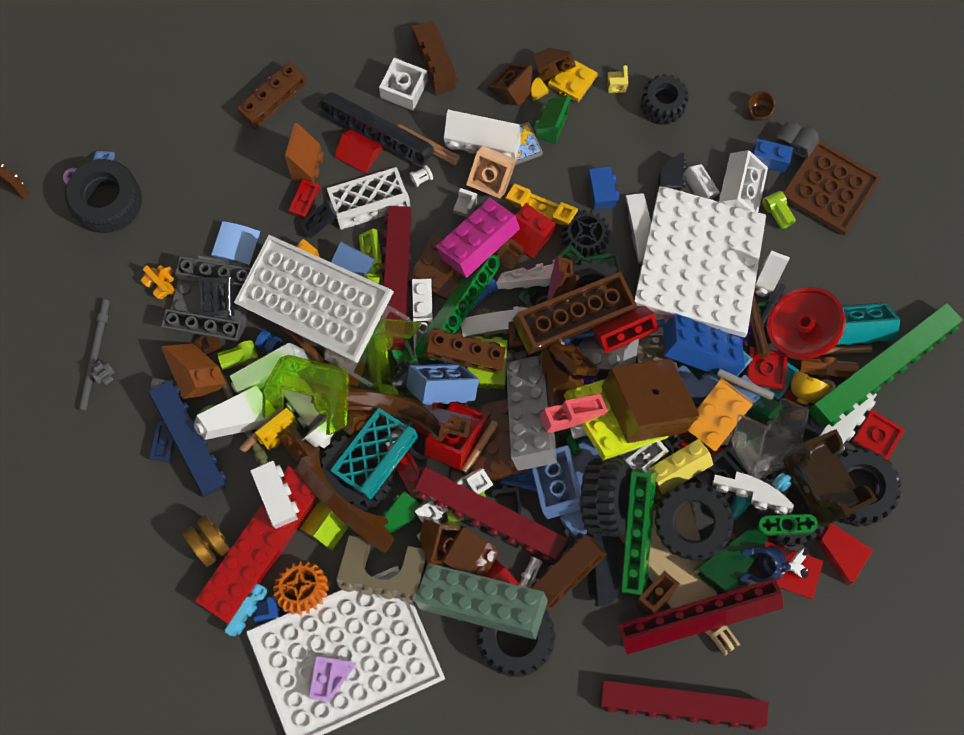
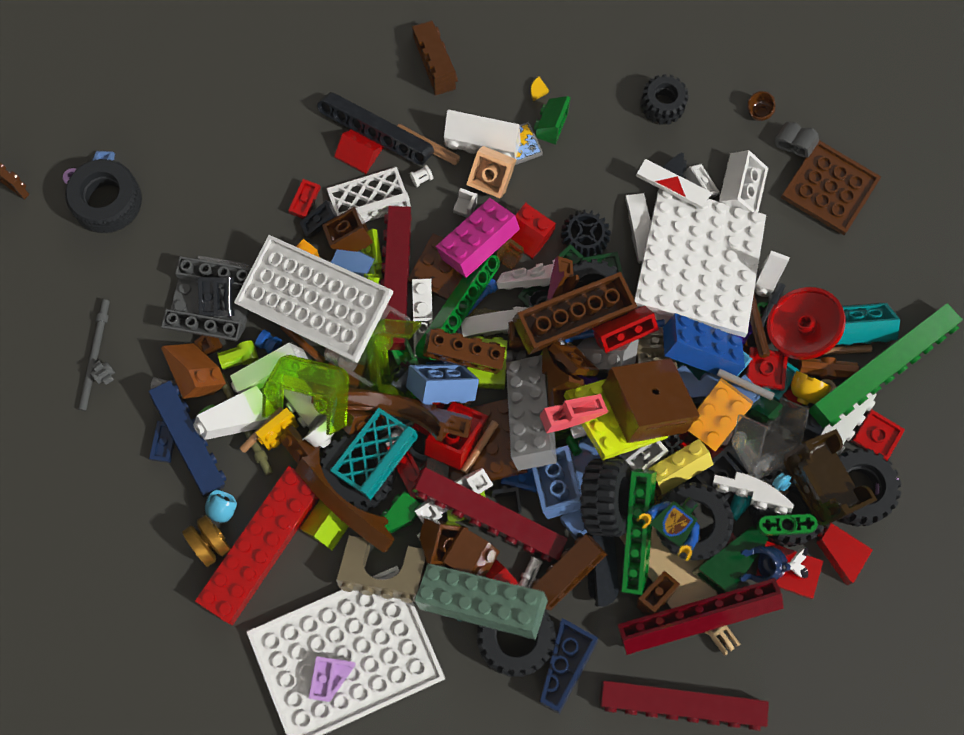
light orange hips [141,265,176,299] -> none
light blue slope [211,221,260,267] -> none
medium azure hinge [225,583,269,636] -> none
reddish brown brick [237,61,306,130] -> none
white brick [250,461,299,529] -> none
blue panel [253,596,280,623] -> none
orange gear [273,561,329,616] -> none
dark orange slope [285,123,324,183] -> none
white brick [379,58,428,111] -> none
reddish brown slope [487,63,532,106] -> none
yellow slope [505,183,578,225] -> none
reddish brown slope [533,47,576,81] -> none
yellow plate [548,60,597,102] -> none
blue brick [588,166,619,210] -> none
light yellow panel [607,65,628,93] -> none
blue brick [752,139,793,173] -> none
lime piece [762,190,796,229] -> none
none -> medium azure helmet [205,490,237,523]
none -> reddish brown slope [322,206,373,252]
none -> dark blue wedge [540,618,598,714]
none -> white tile [636,159,711,210]
none -> torso [636,497,700,561]

